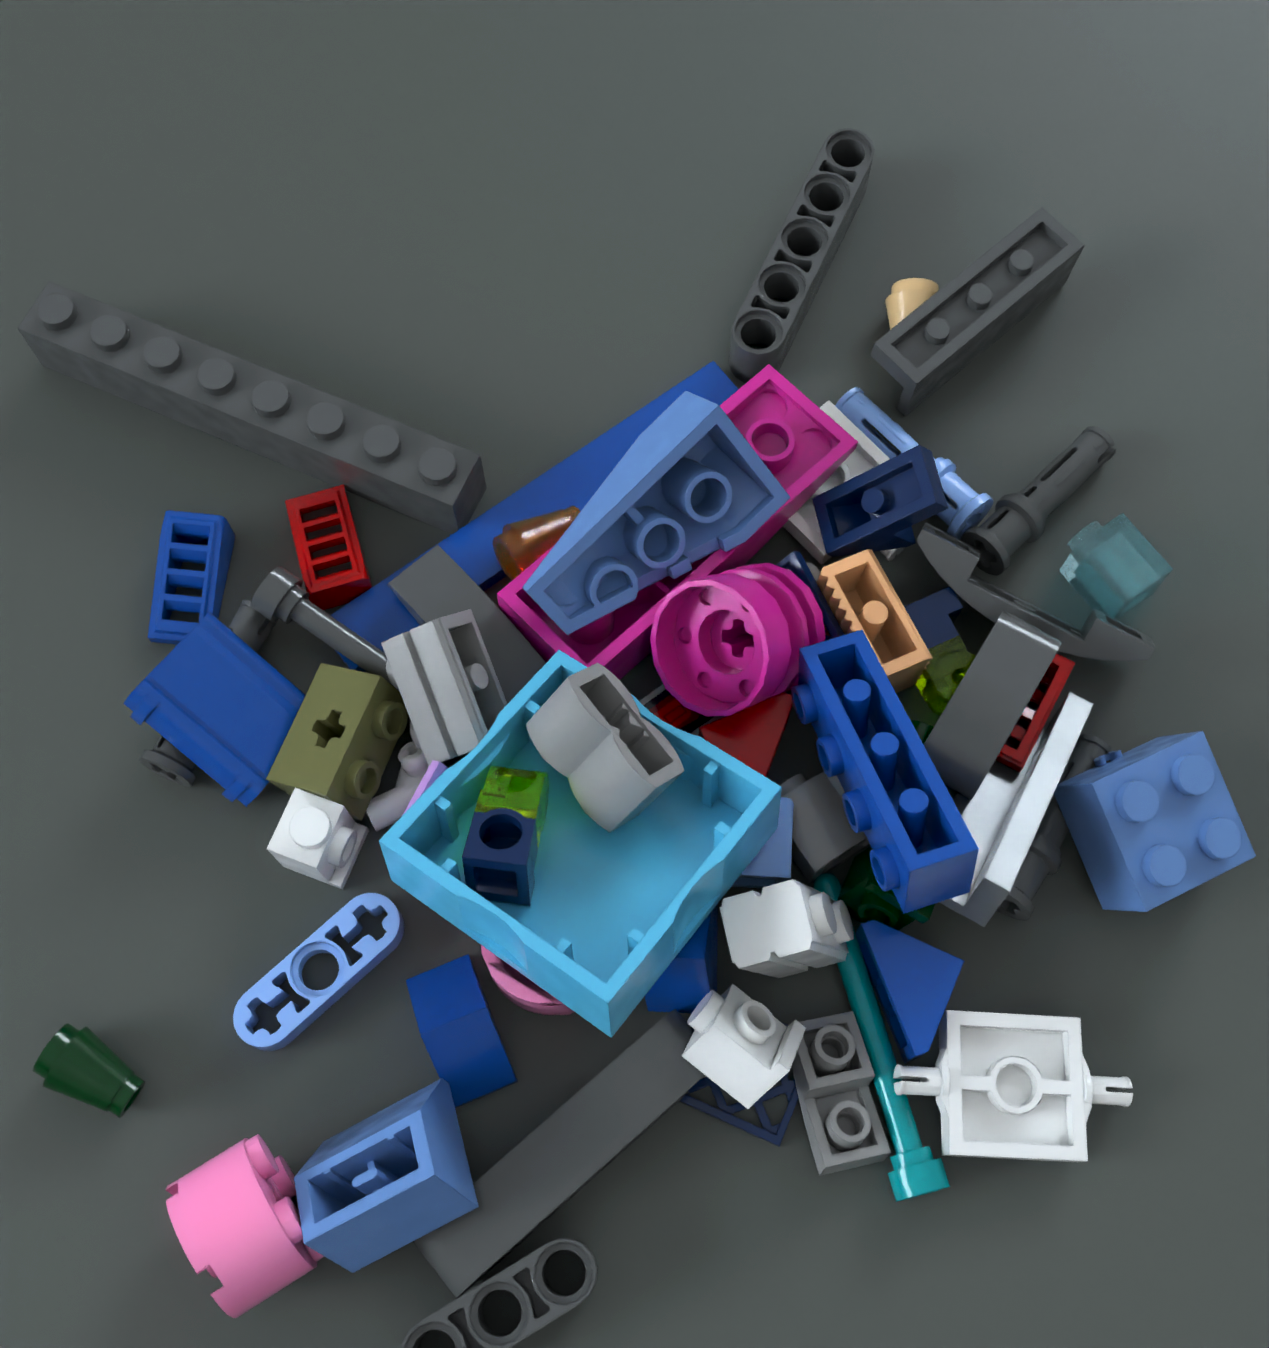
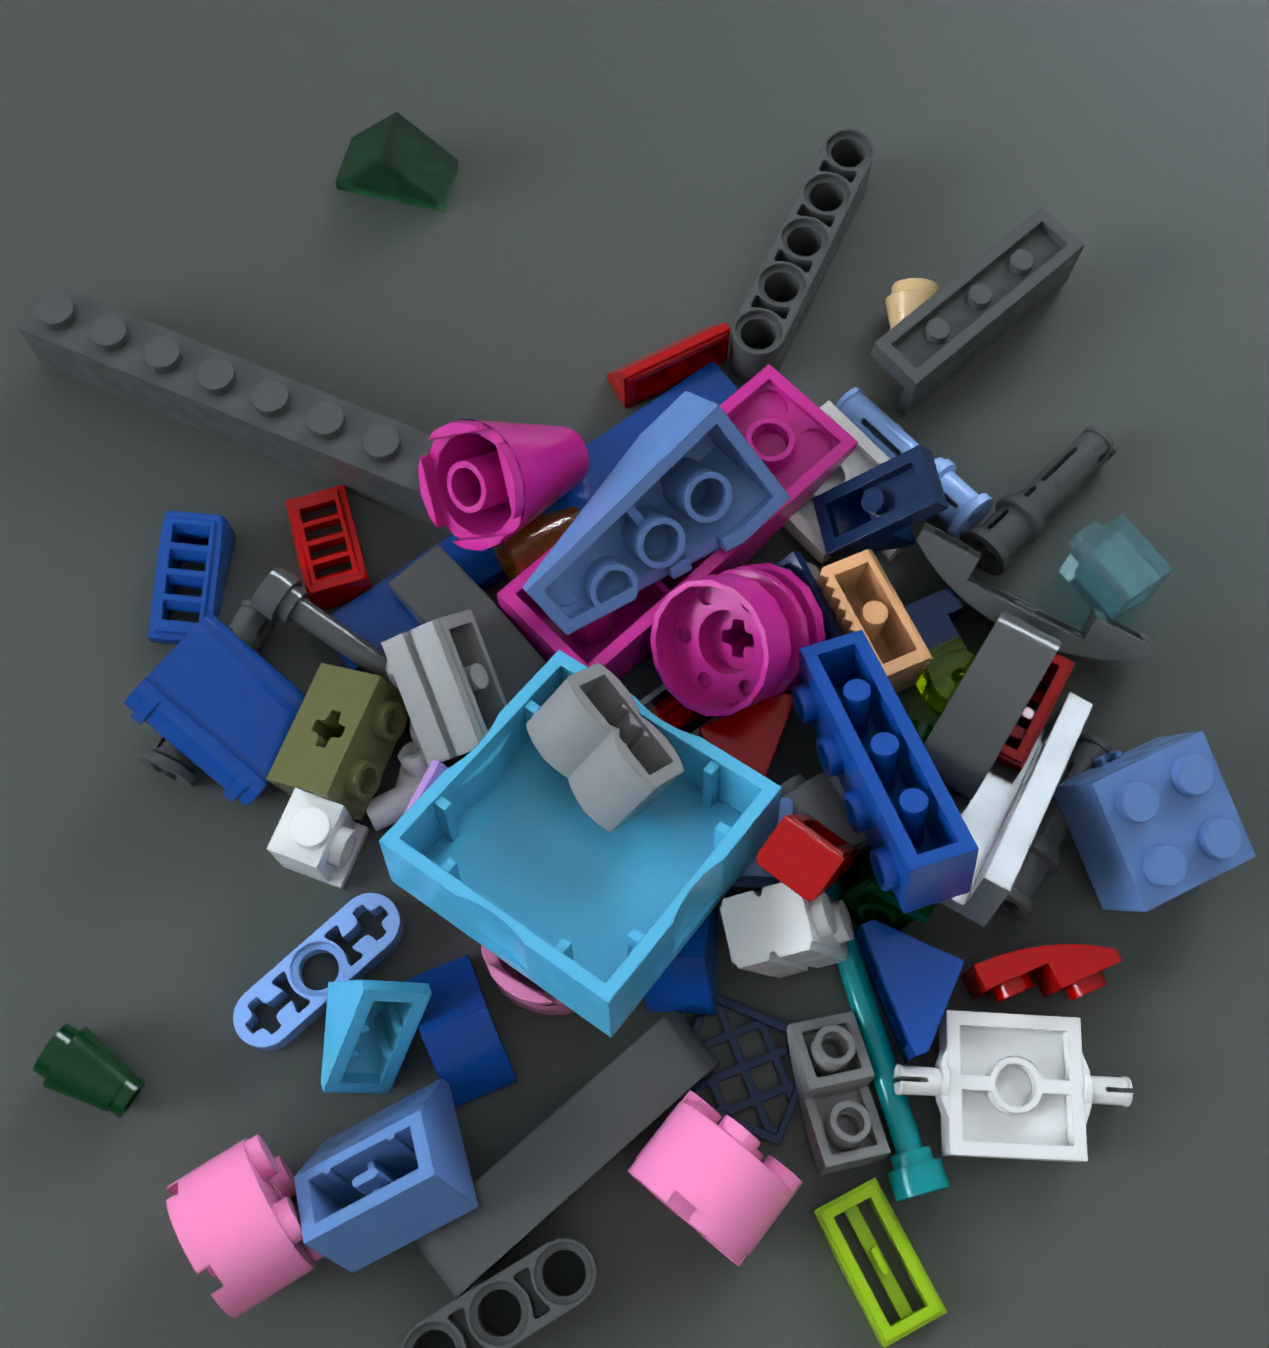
dark blue leg [462,766,549,906] -> none
white brick [682,984,806,1109] -> none
none -> medium azure slope [321,980,432,1094]
none -> clear green slope [335,112,459,212]
none -> dark pink cone [418,419,589,551]
none -> red slope [607,322,730,408]
none -> bright pink brick [628,1090,803,1266]
none -> red slope [756,813,859,901]
none -> lime tile [811,1177,947,1348]
none -> red slope [960,944,1122,1003]

